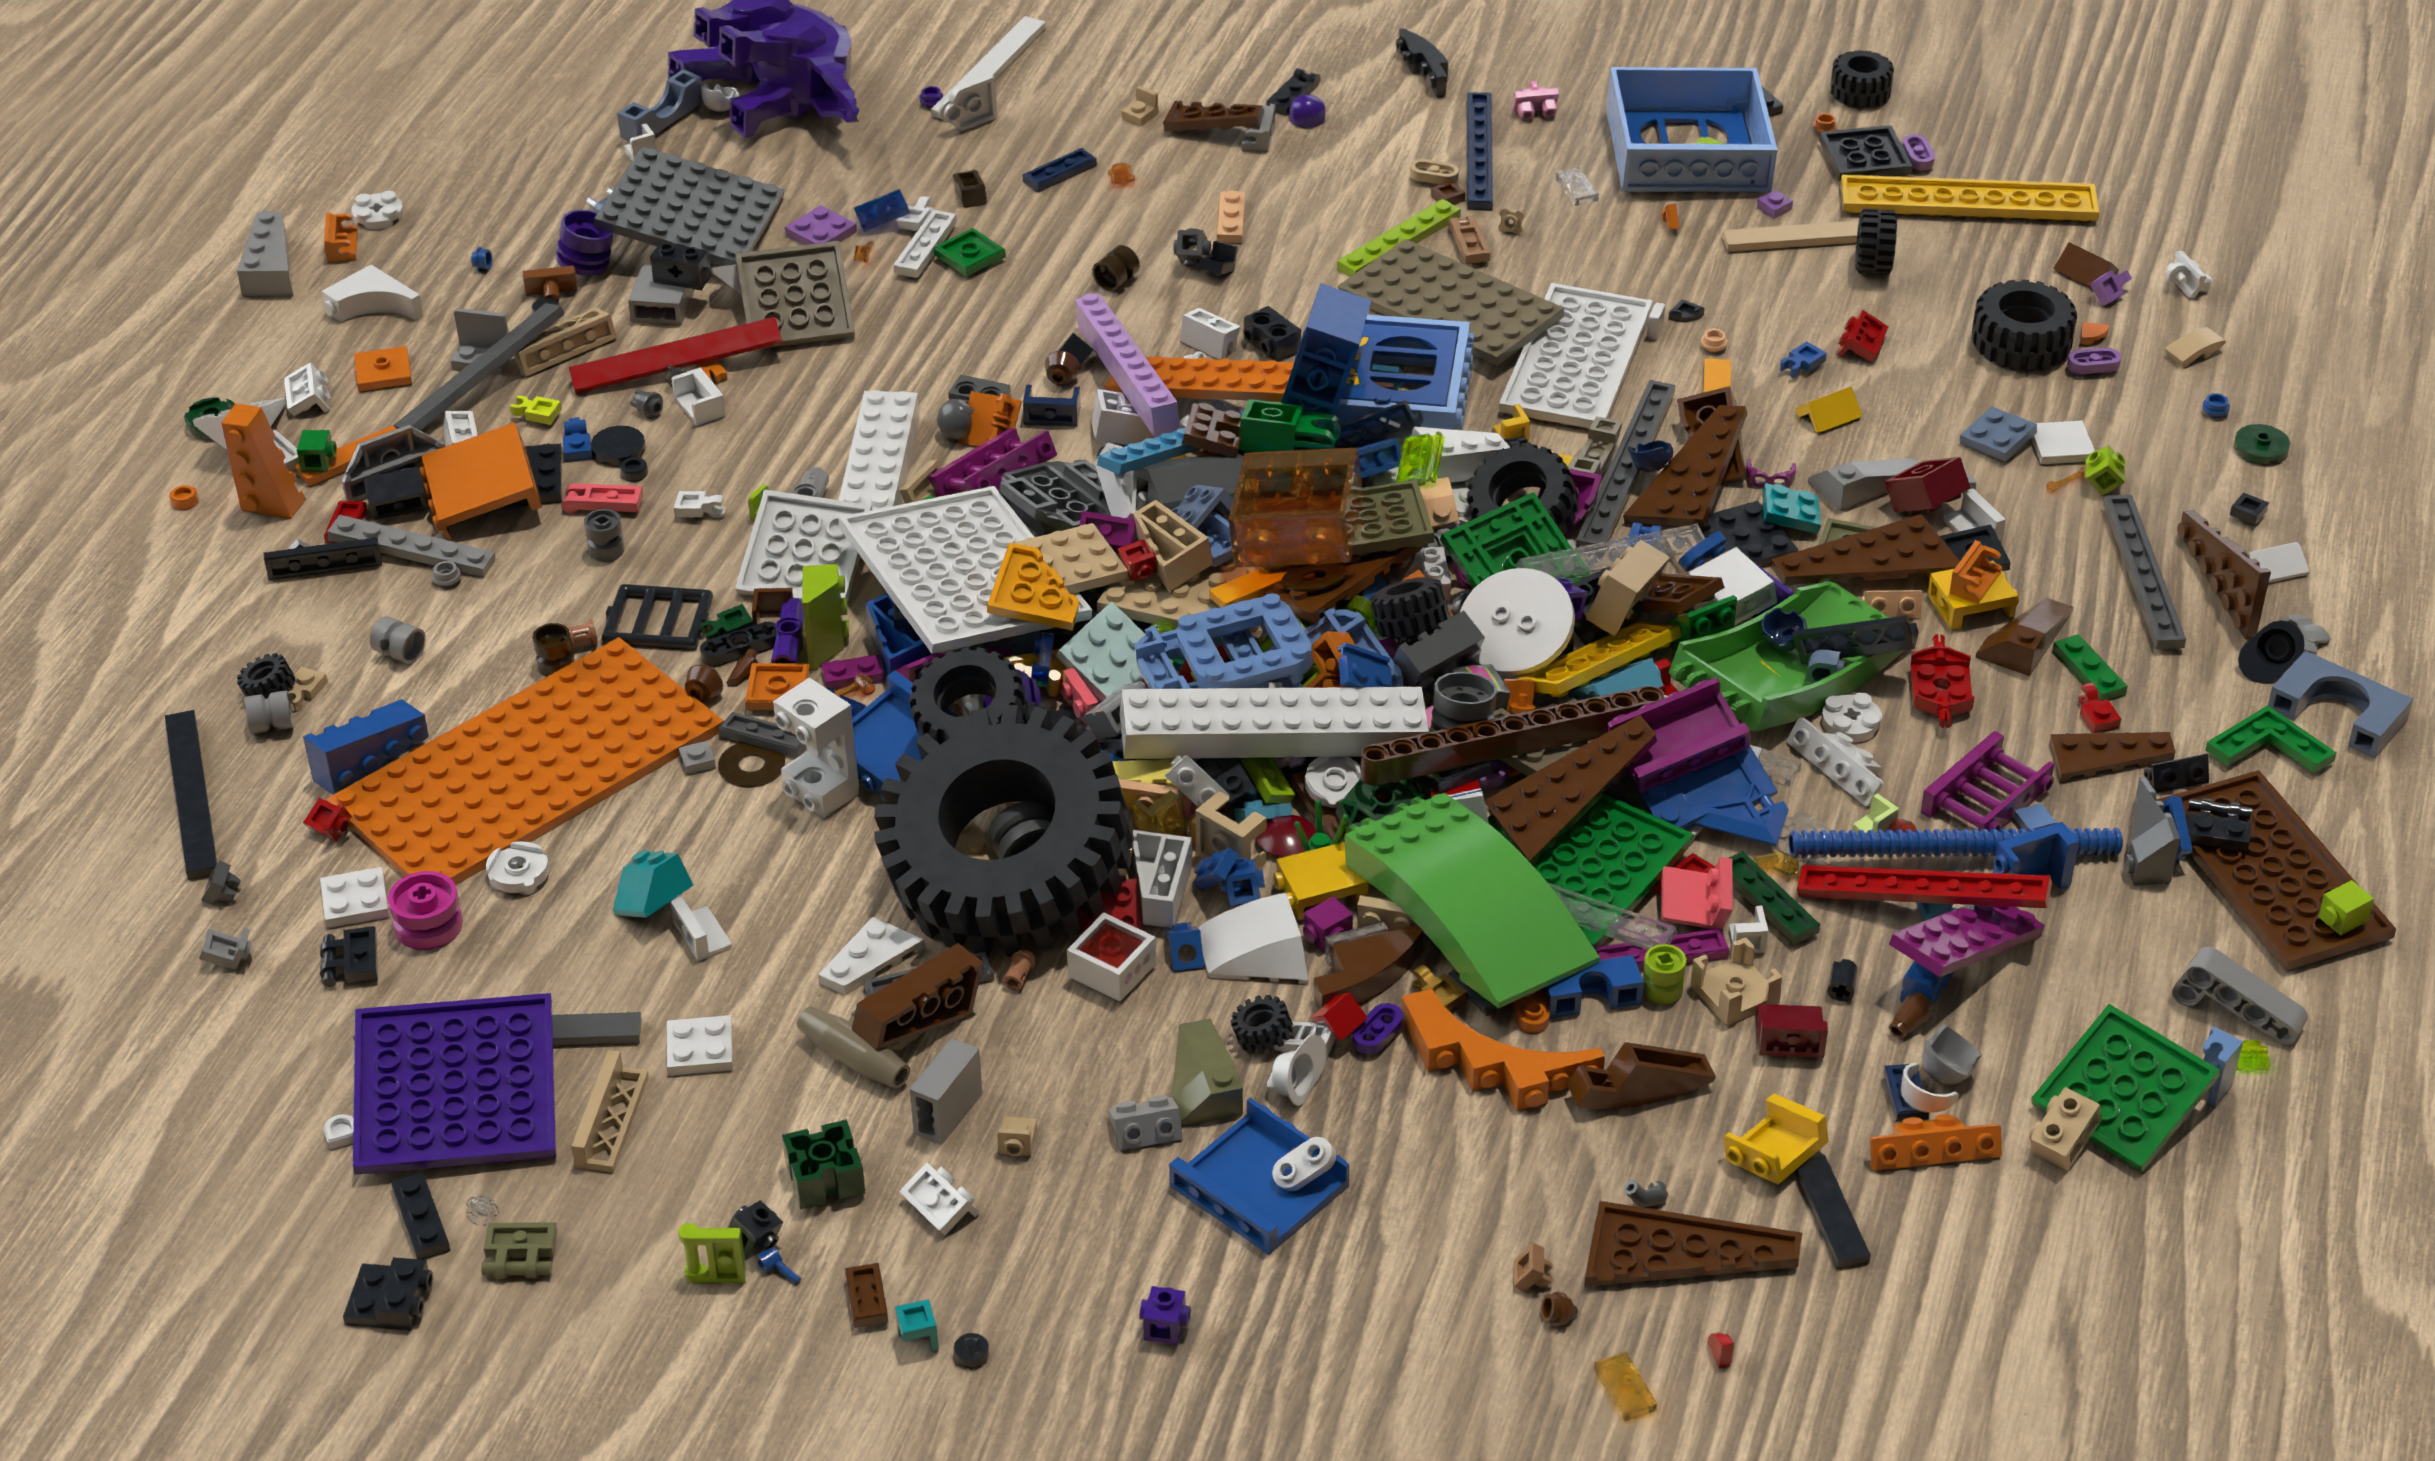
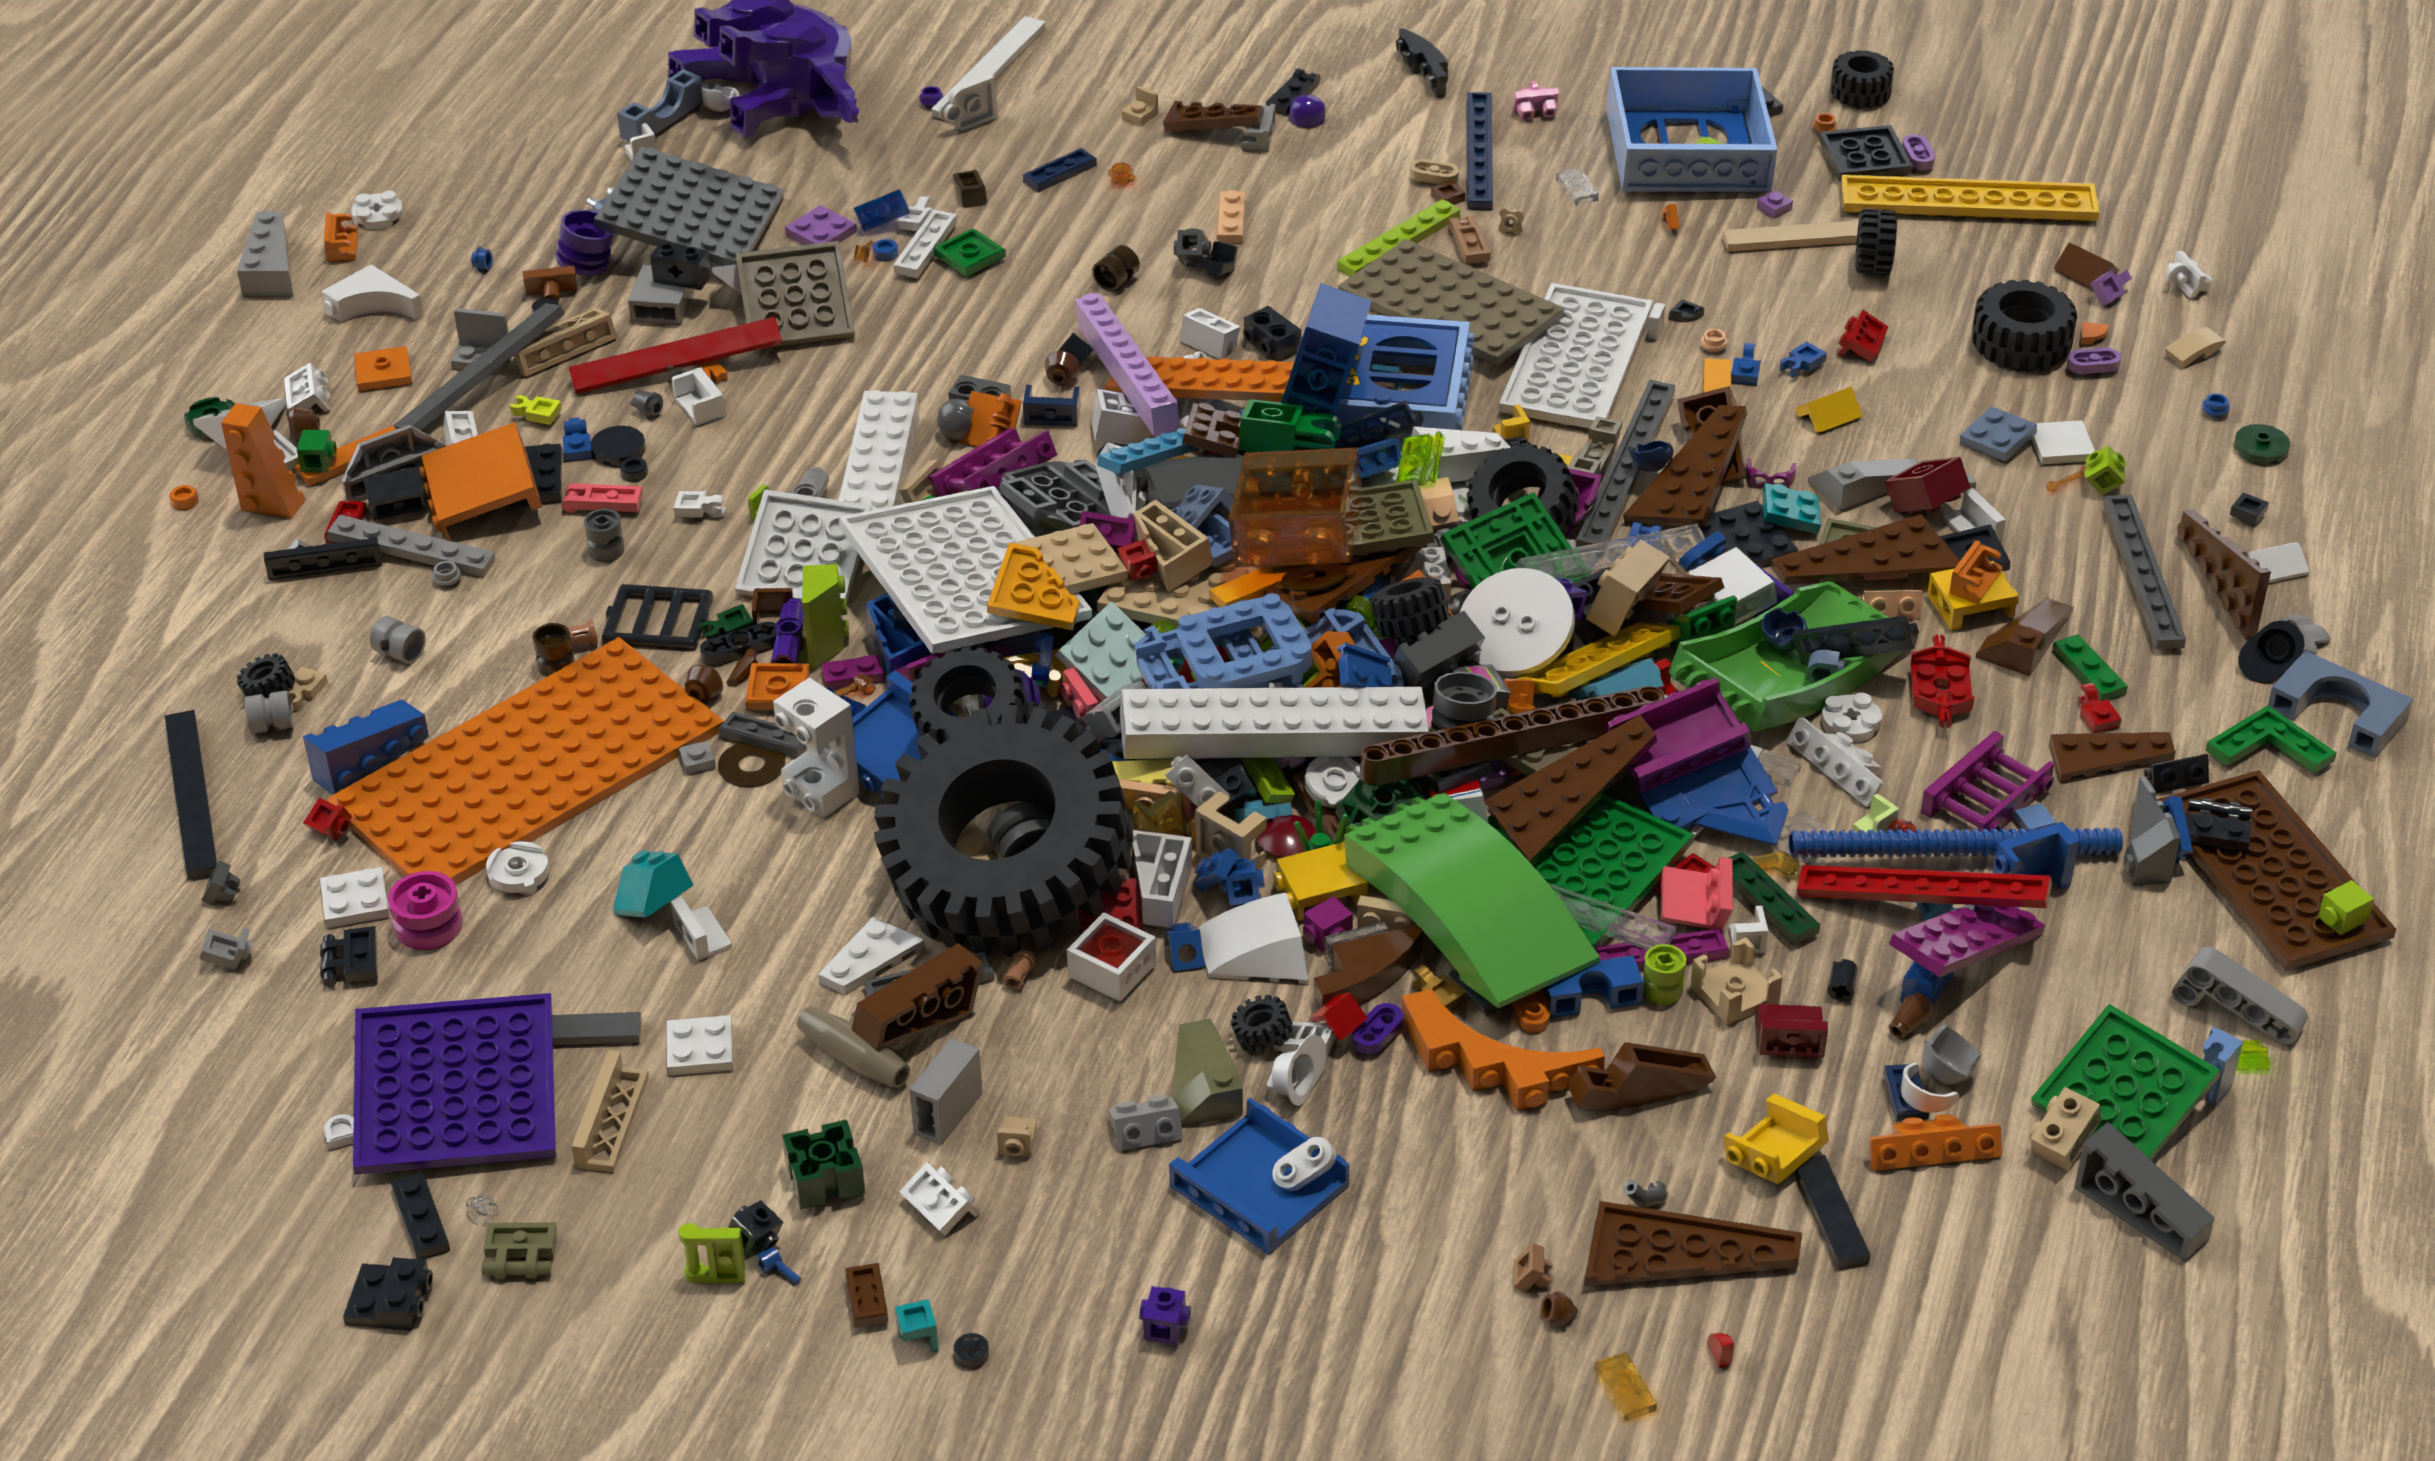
none -> reddish brown cone [289,405,320,442]
none -> blue tile [873,239,899,261]
none -> blue plate [1731,343,1761,386]
none -> dark grey wedge [2074,1122,2215,1262]

